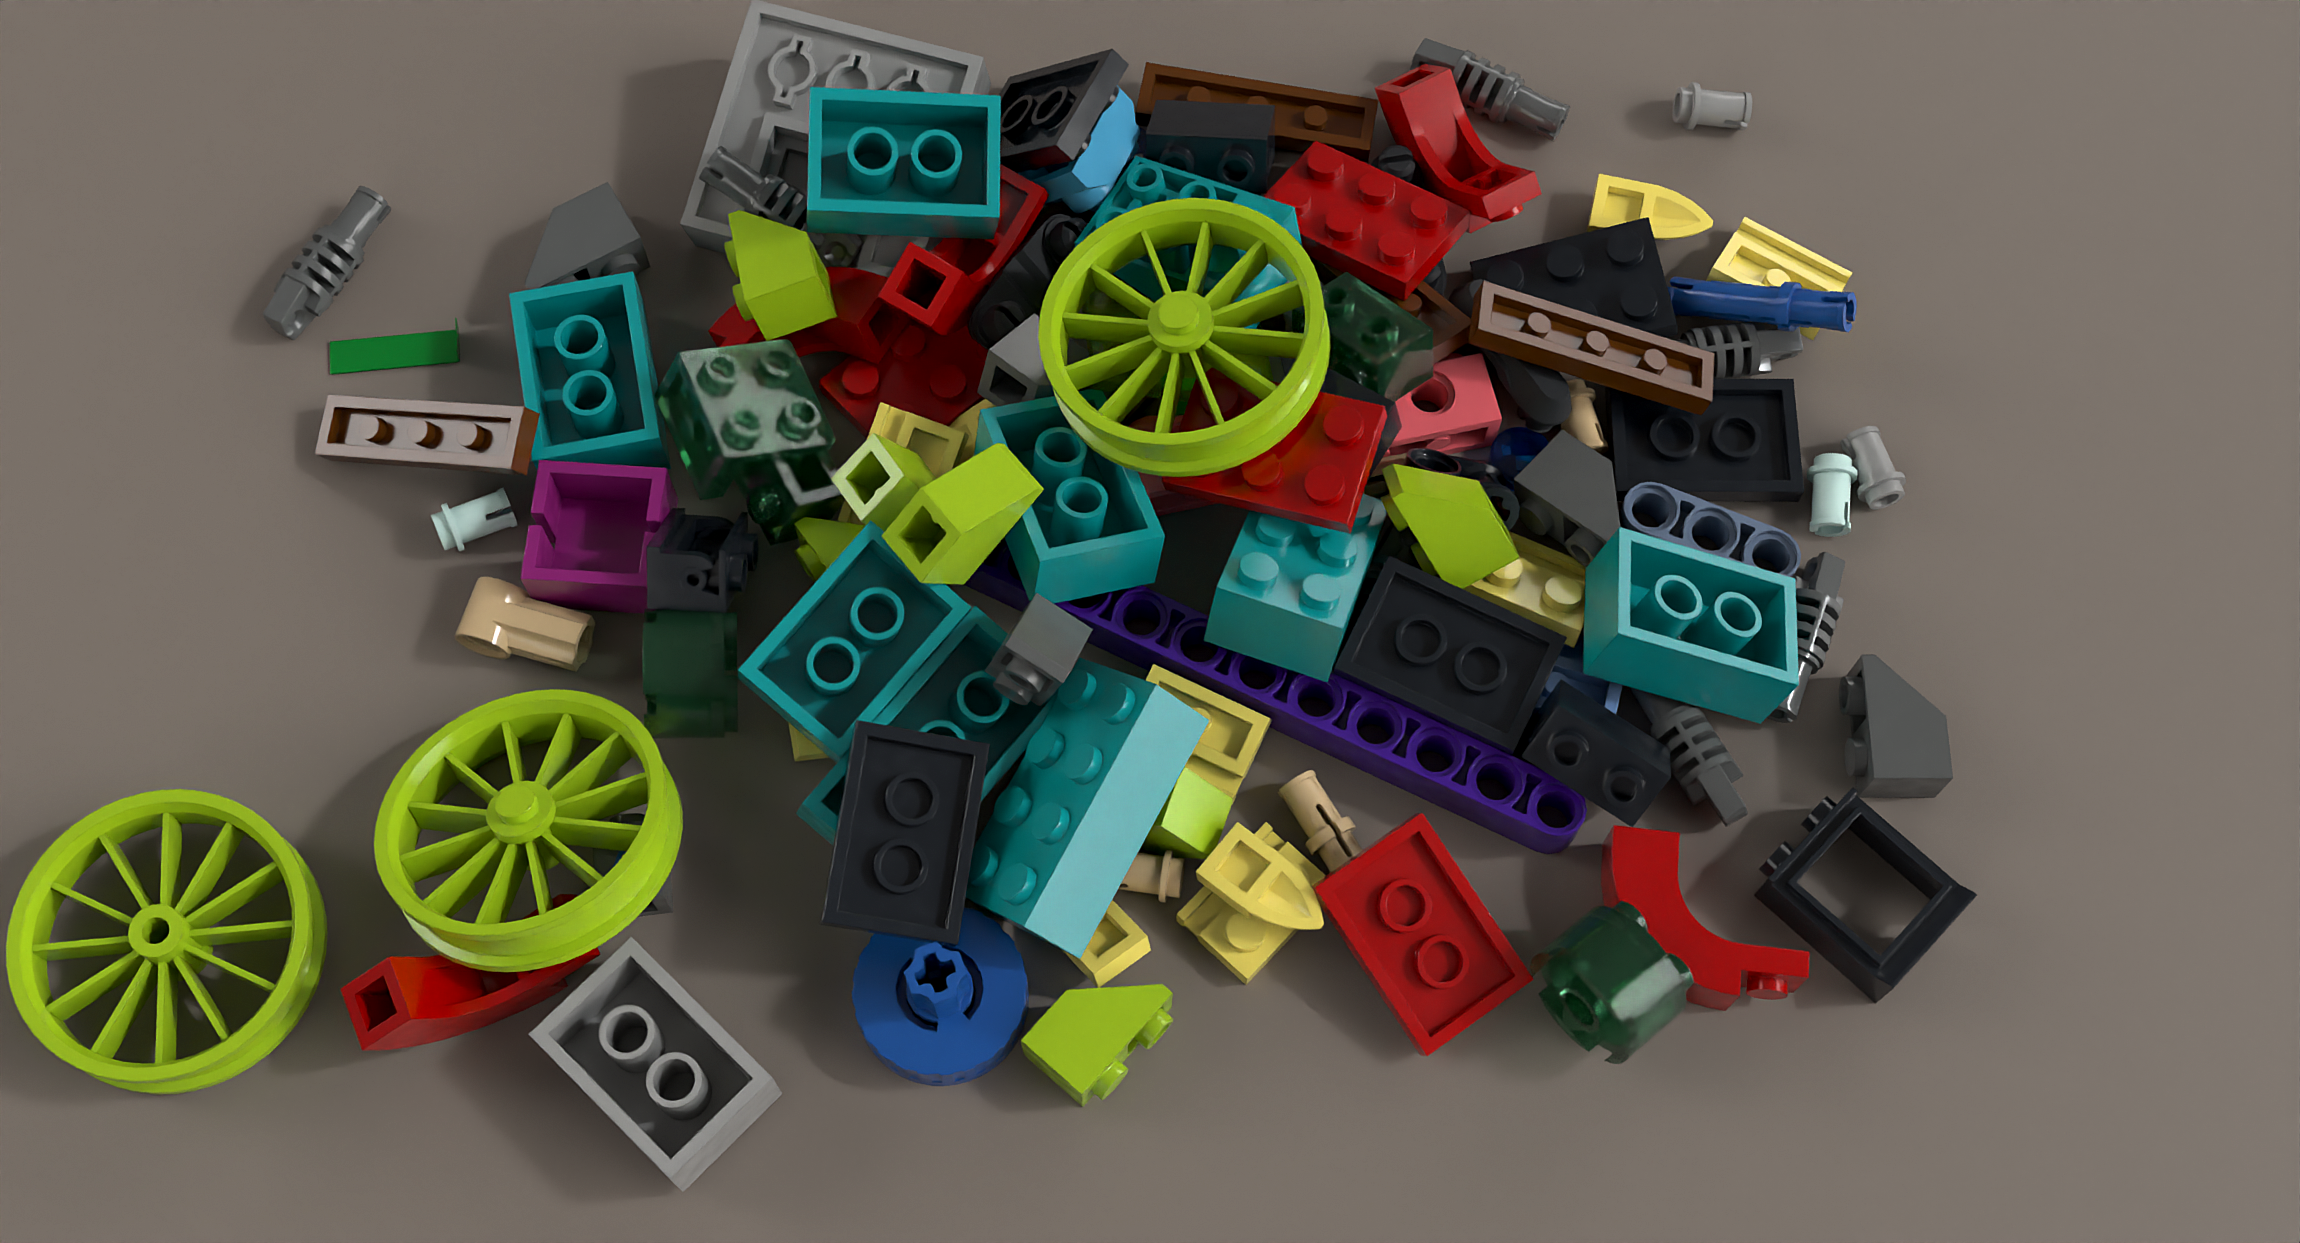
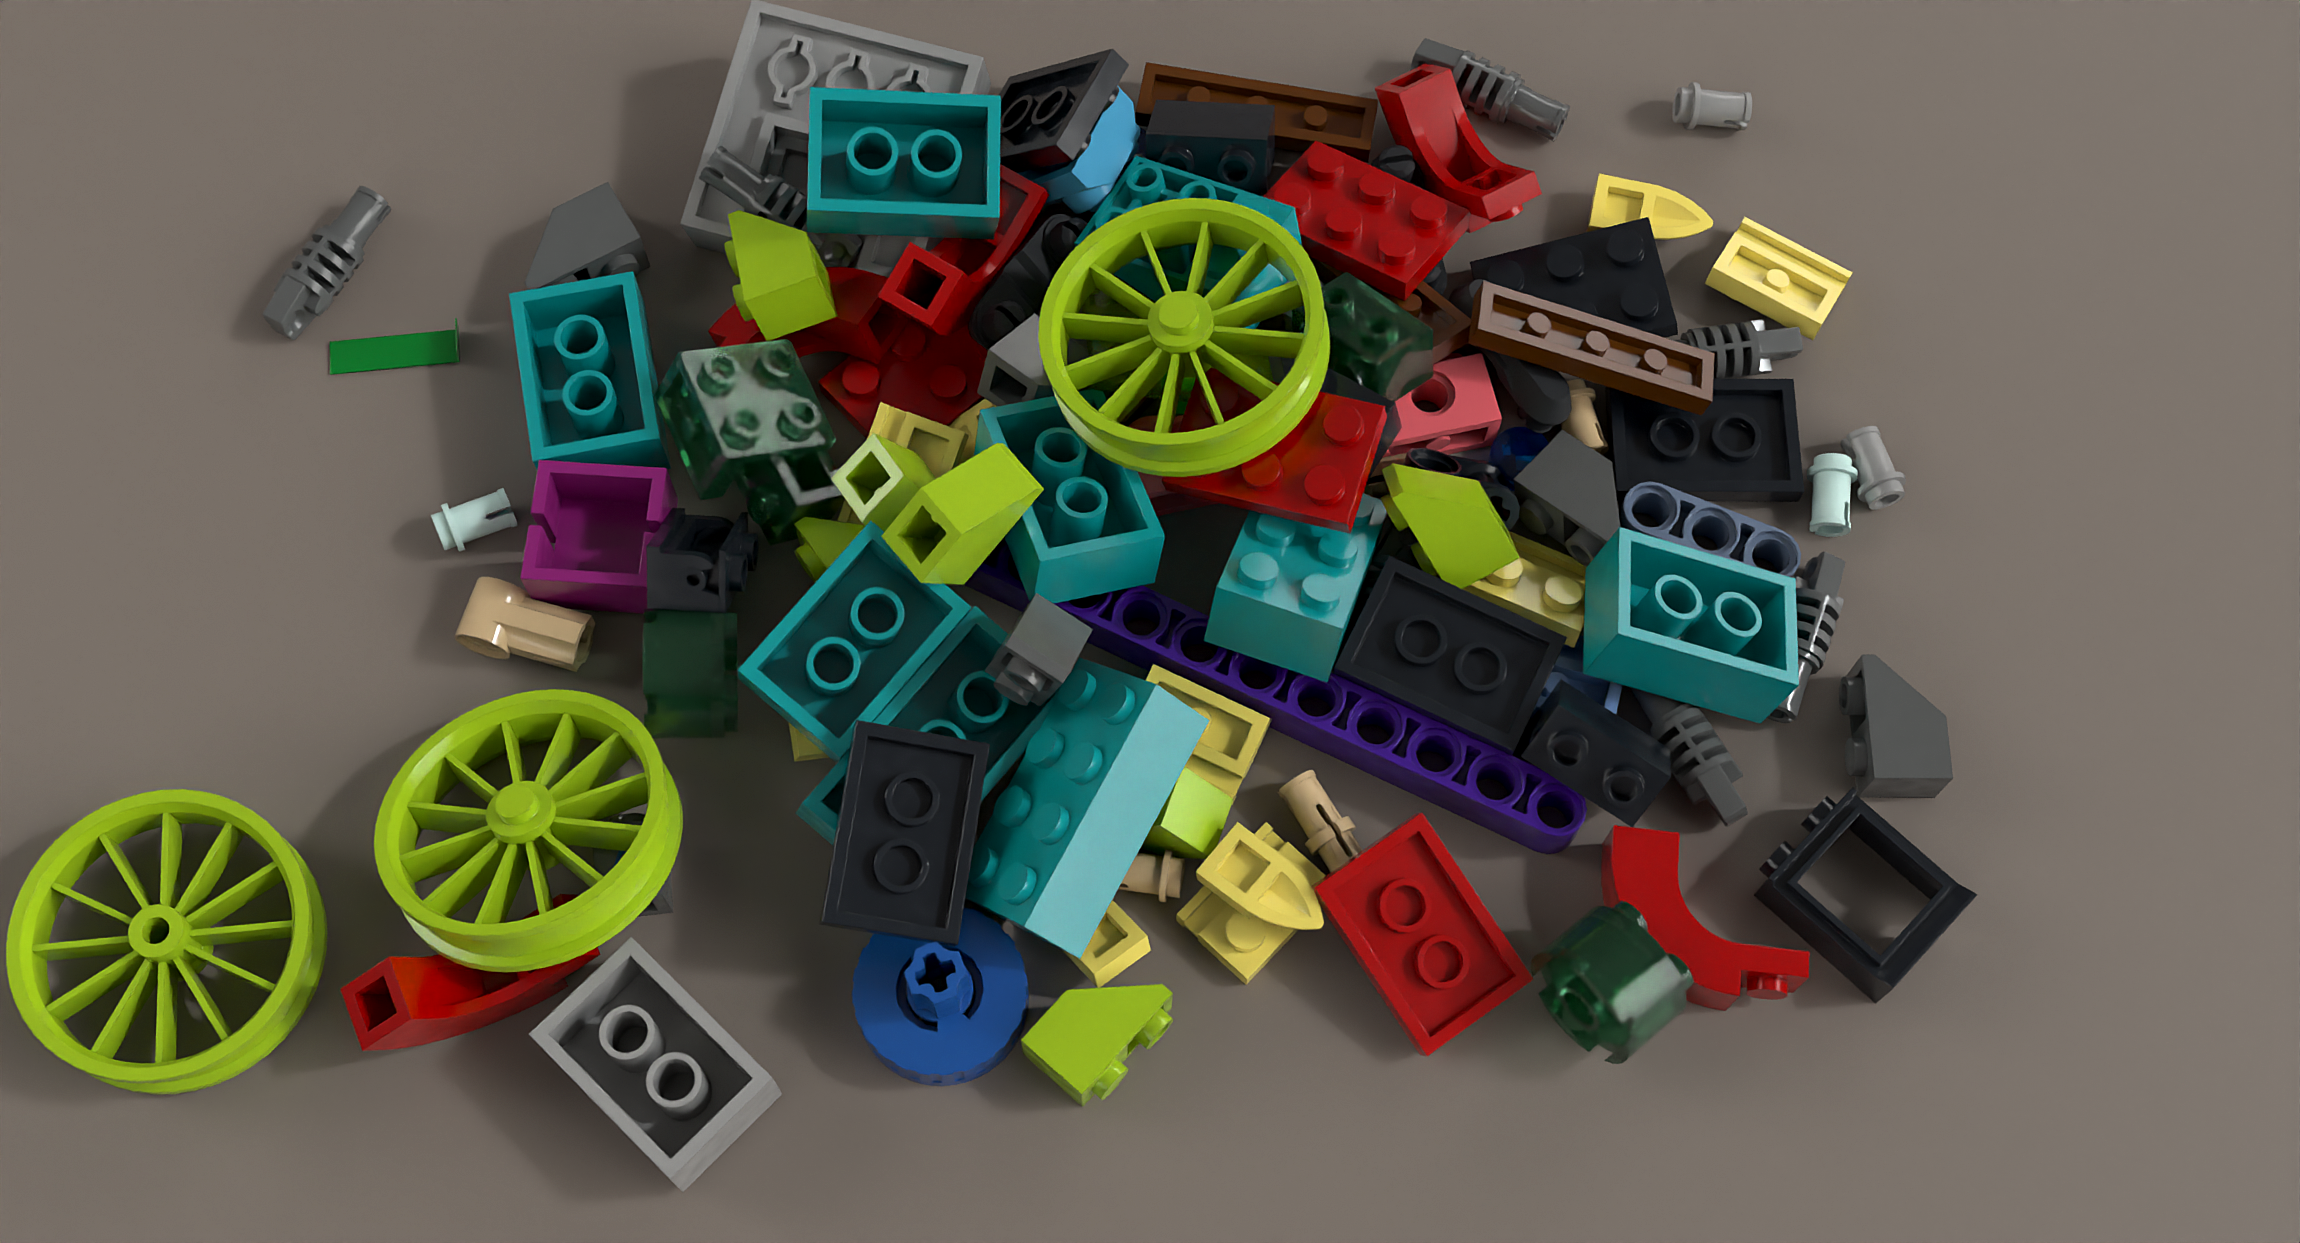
plate [315,394,540,475] -> none
blue pin [1667,276,1857,332] -> none

